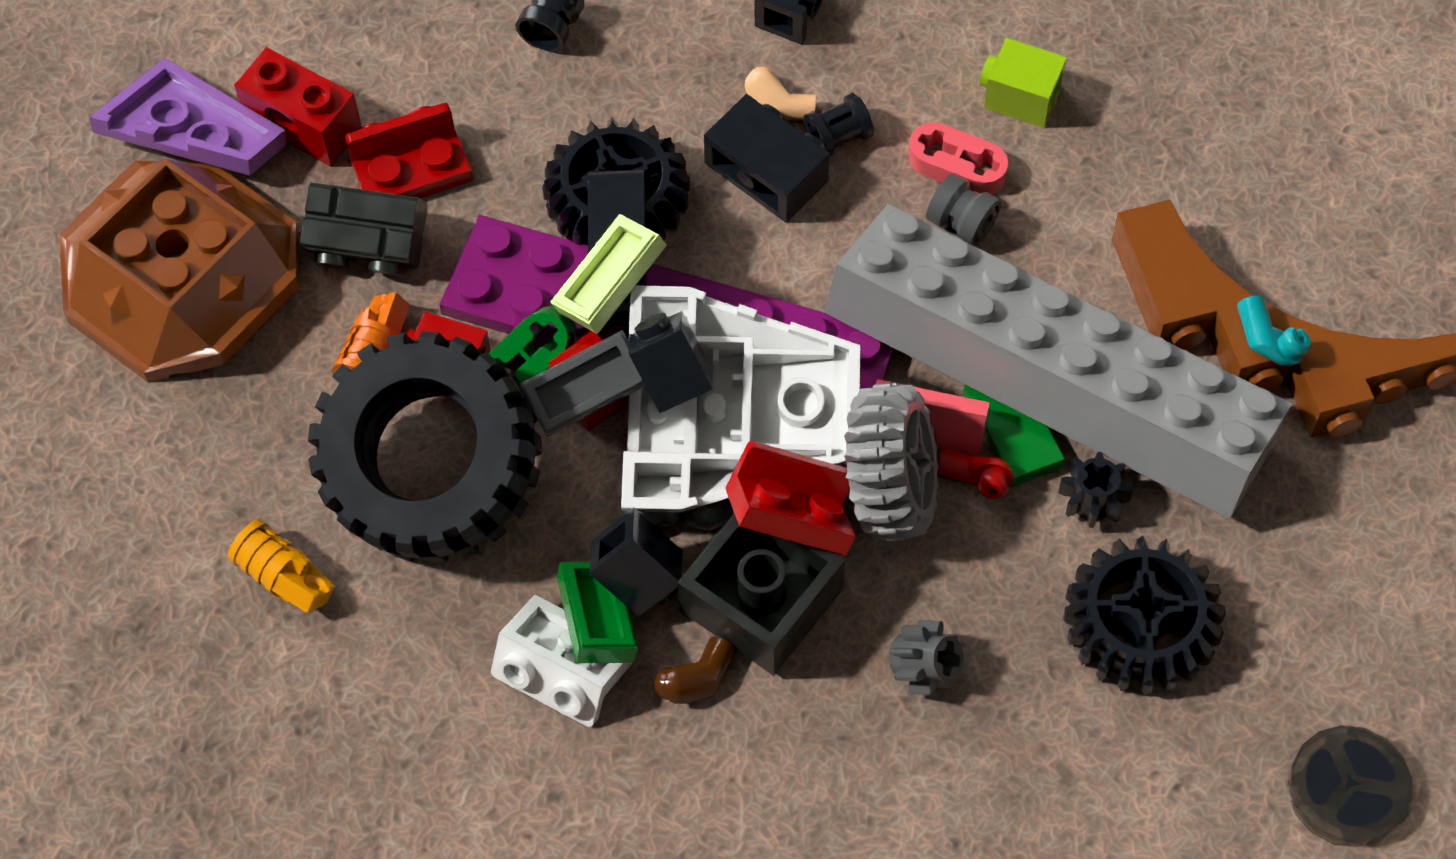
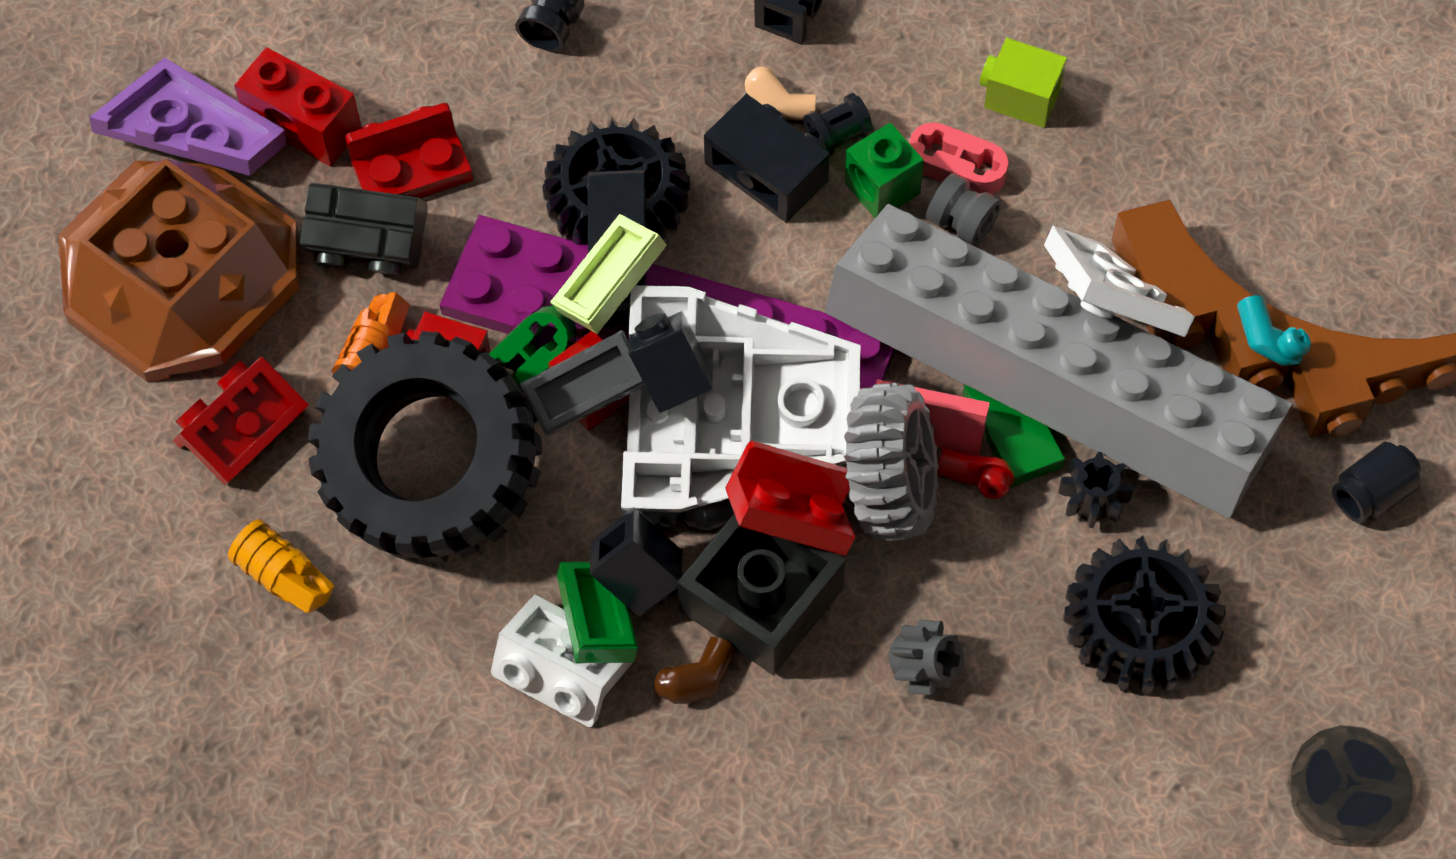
none -> red bracket [173,356,309,485]
none -> green brick [845,122,924,218]
none -> white wing [1044,226,1195,337]
none -> black brick [1332,442,1421,523]

